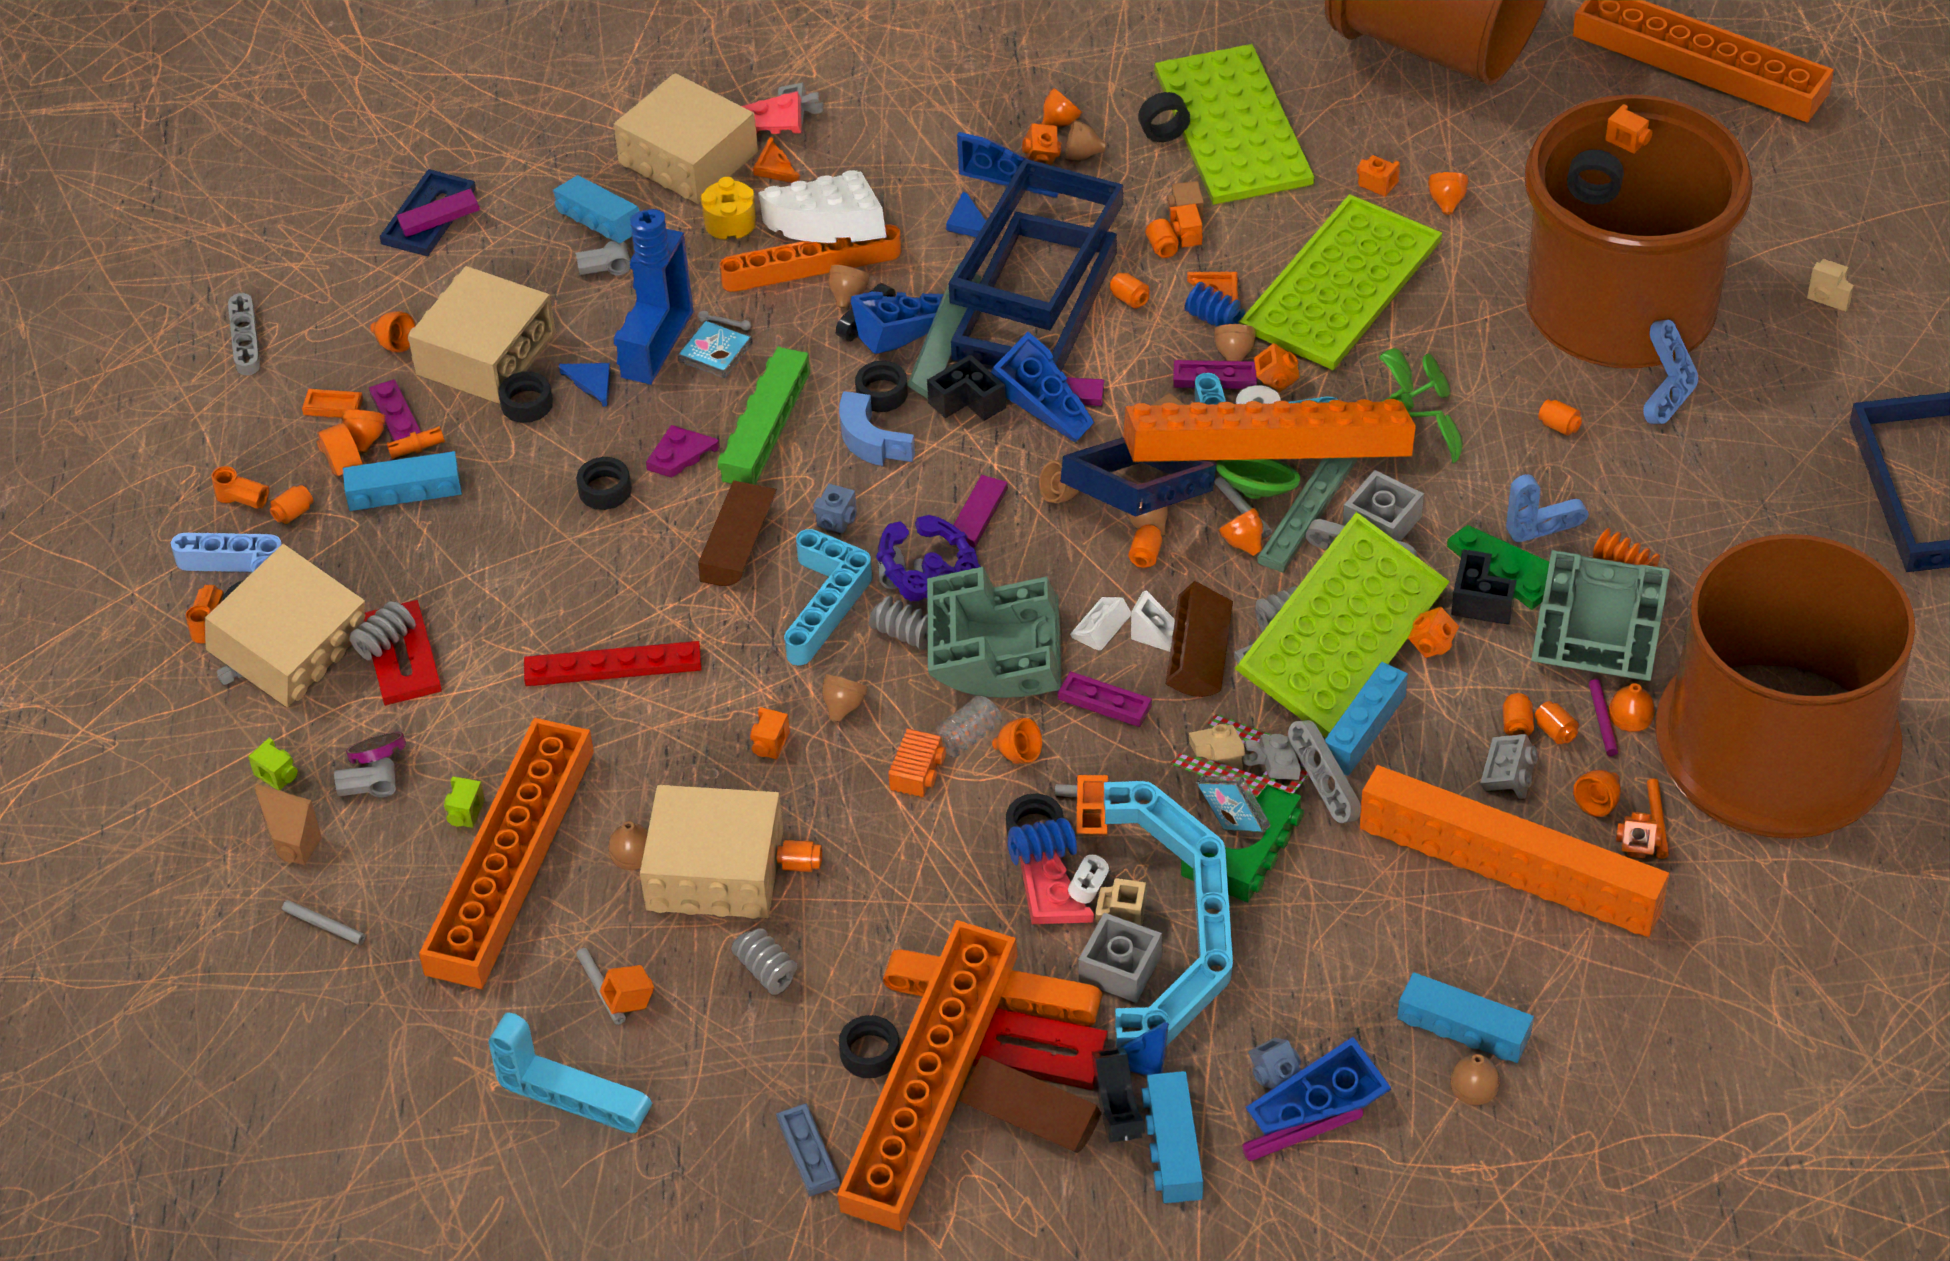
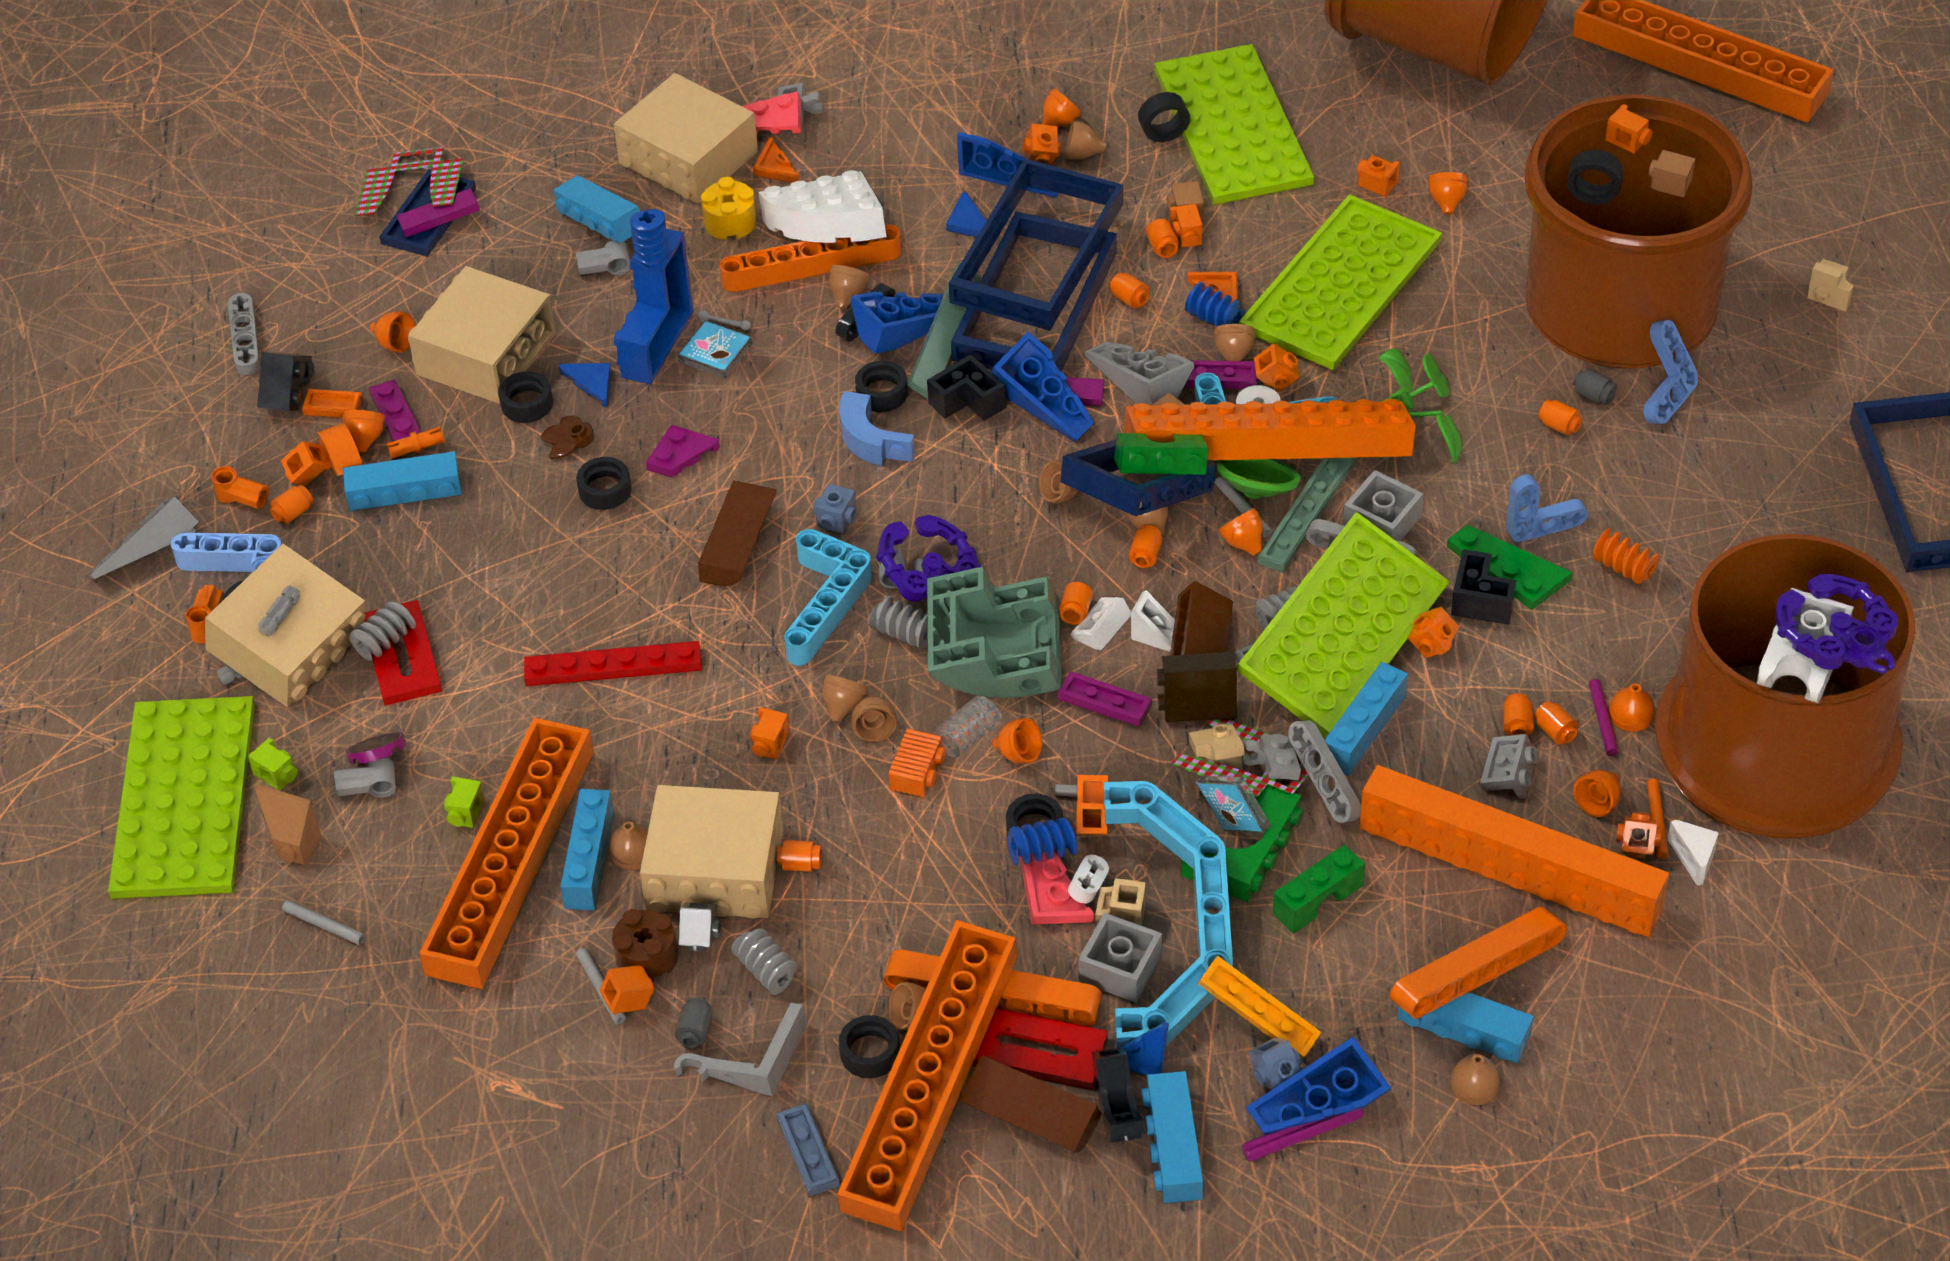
medium azure beam [488,1013,652,1133] -> none
bright green brick [717,347,810,485] -> none
magenta tile [954,475,1008,548] -> none
sand green slope [1531,550,1670,682] -> none
none -> light grey wedge [87,497,198,579]
none -> lime plate [108,696,255,899]
none -> black brick [257,352,314,411]
none -> light grey axle [258,585,300,636]
none -> orange brick [281,441,332,486]
none -> piece [355,147,464,216]
none -> reddish brown plate [541,415,594,459]
none -> dark azure brick [560,789,614,910]
none -> reddish brown brick [612,909,678,982]
none -> light grey hinge [674,1002,808,1096]
none -> dark grey brick [675,998,712,1048]
none -> brick [679,902,721,951]
none -> medium nougat helmet [851,694,897,742]
none -> medium nougat helmet [888,982,926,1031]
none -> orange brick [1059,582,1093,625]
none -> light grey wedge [1084,341,1194,405]
none -> green arch [1114,433,1209,475]
none -> dark brown brick [1157,651,1237,722]
none -> light orange plate [1197,956,1321,1060]
none -> green arch [1273,844,1365,934]
none -> orange beam [1390,907,1567,1019]
none -> dark grey brick [1573,367,1617,405]
none -> medium nougat brick [1648,150,1695,198]
none -> white slope [1667,820,1719,886]
none -> white brick [1756,588,1854,703]
none -> dark purple piece [1775,574,1898,674]

